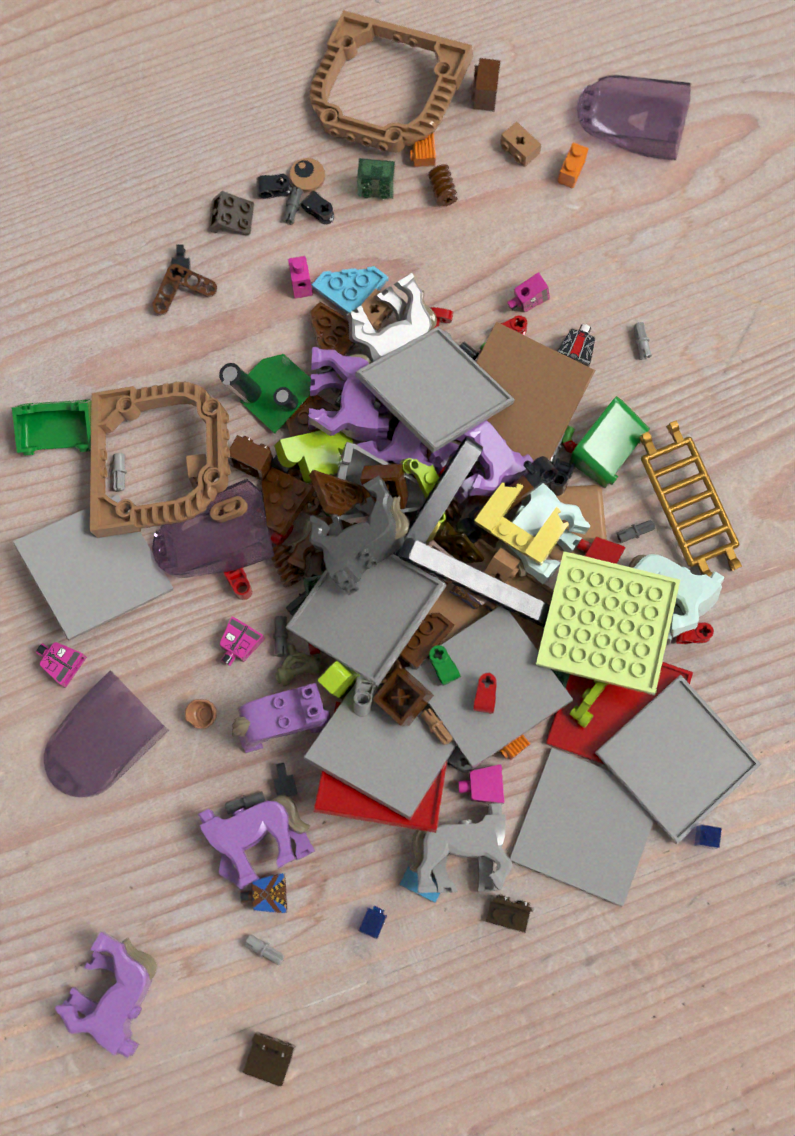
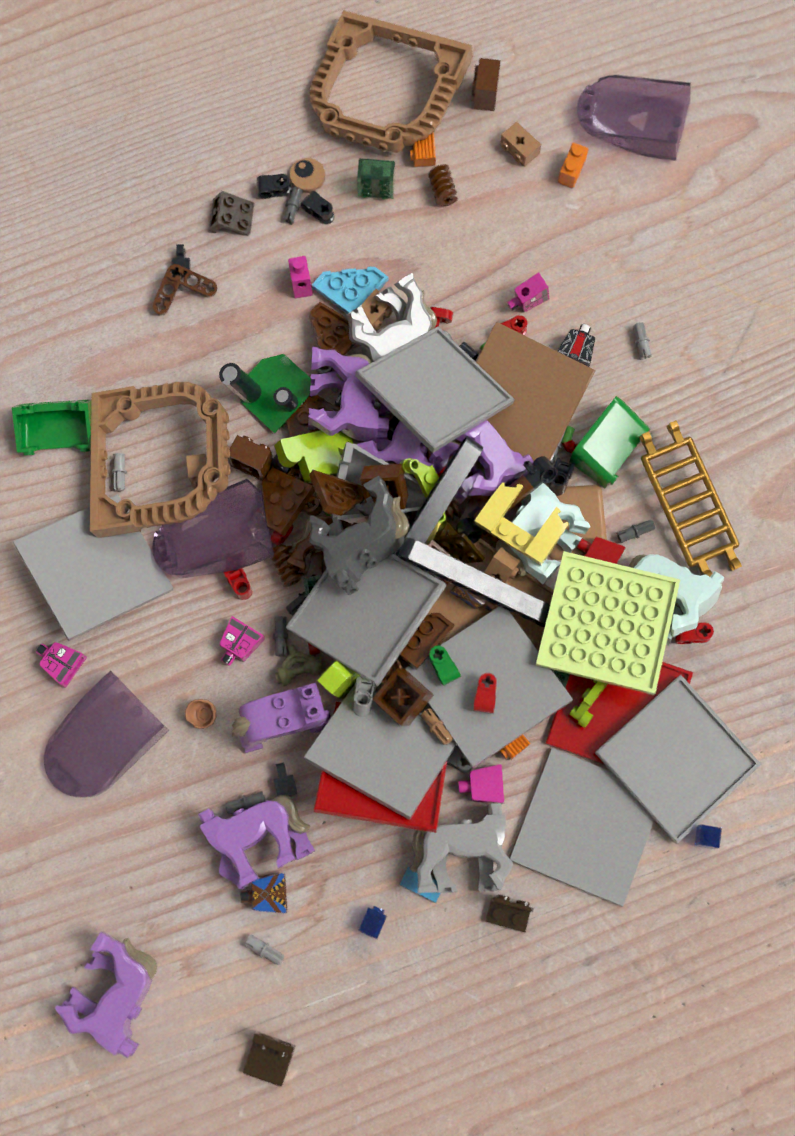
medium nougat plate [210,496,248,523] -> none

